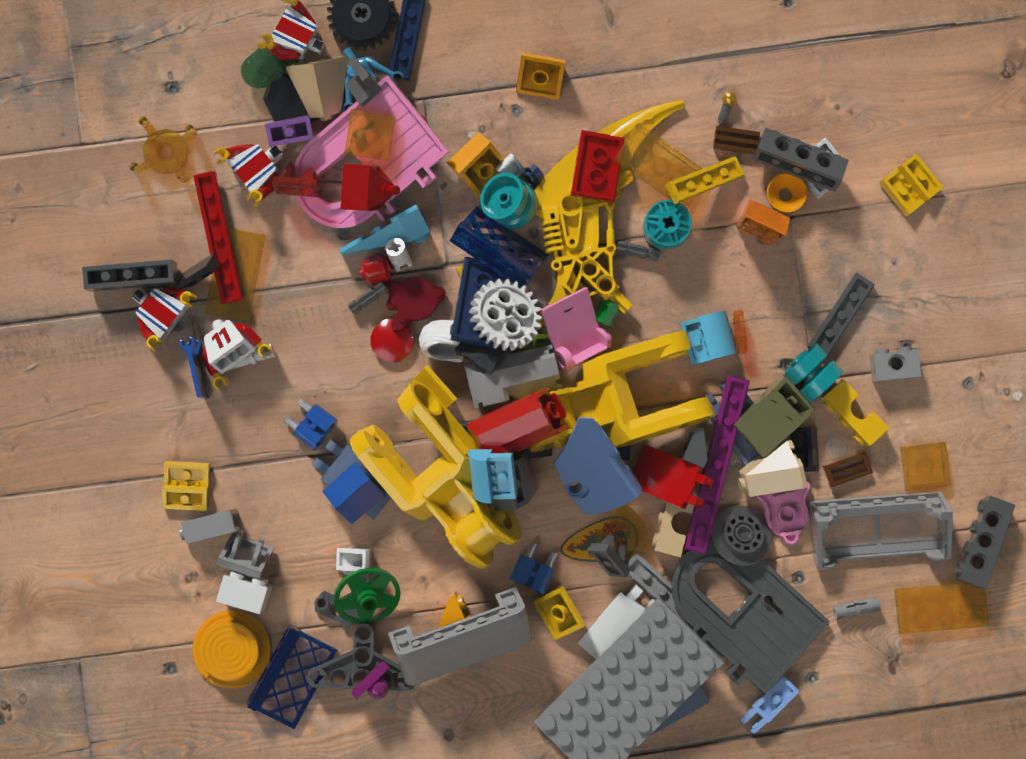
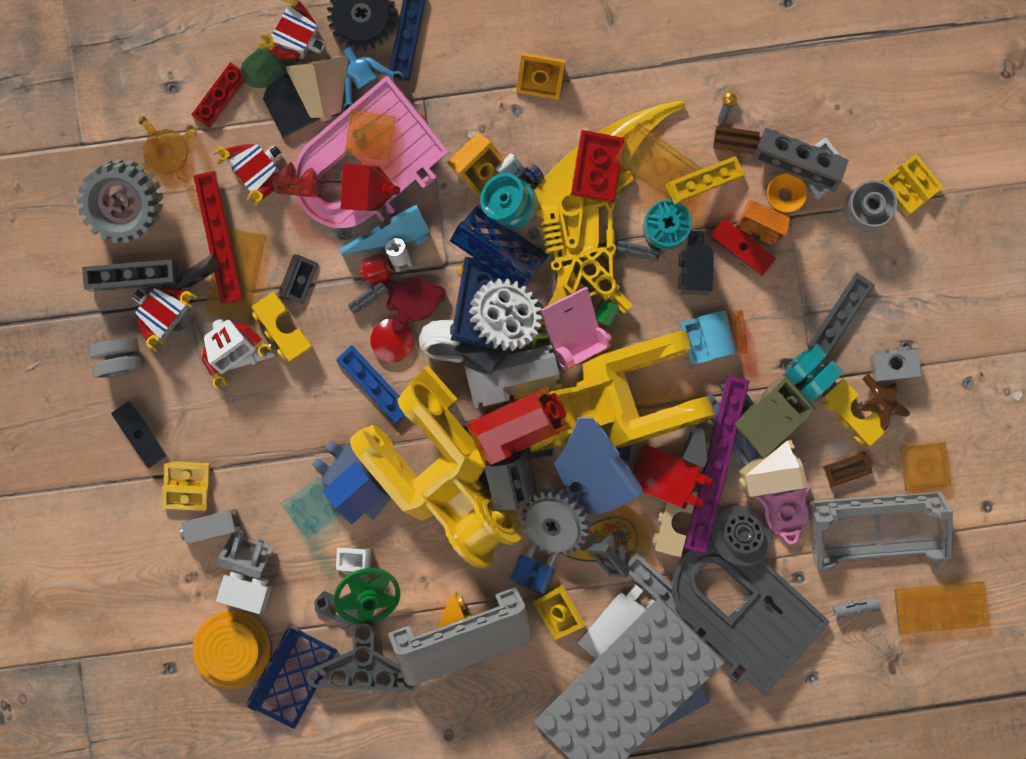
blue flag [180,337,209,399] -> none
medium lavender brick [265,115,313,147] -> none
blue piece [284,399,338,451] -> none
dark grey panel [346,56,382,107] -> none
magenta tile [351,661,390,699] -> none
medium azure brick [468,449,518,503] -> none
light blue hinge [740,675,800,734] -> none
black slope [790,427,819,472] -> none
dark grey brick [955,495,1015,590] -> none
none -> light grey wheel [77,159,163,243]
none -> light grey wheel [88,338,143,378]
none -> black tile [111,401,168,468]
none -> red tile [191,62,249,129]
none -> yellow arch [252,291,313,363]
none -> black slope [278,254,318,304]
none -> clear light blue bracket [280,477,341,539]
none -> blue tile [336,345,405,425]
none -> light grey gear [521,488,591,556]
none -> black hinge [677,231,714,295]
none -> red tile [710,218,776,276]
none -> light grey wheel [843,180,898,232]
none -> reddish brown animal [856,374,910,430]

